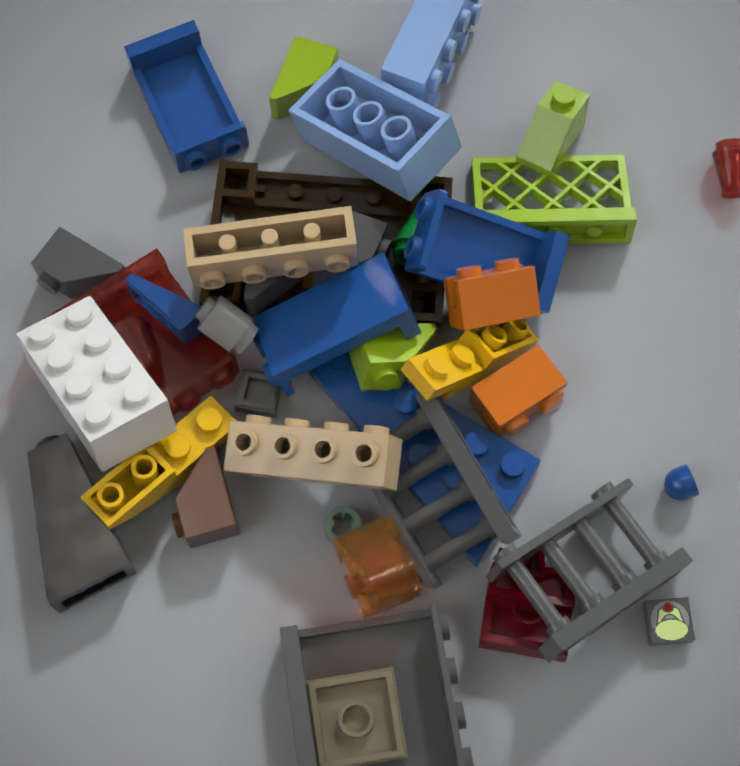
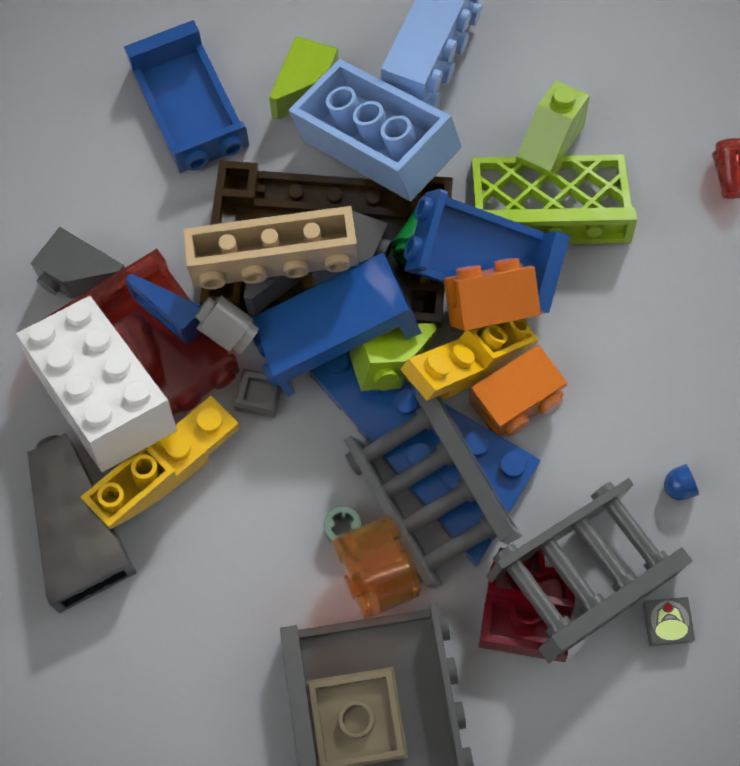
reddish brown slope [171,445,240,548] -> none
tan brick [223,415,403,491] -> none

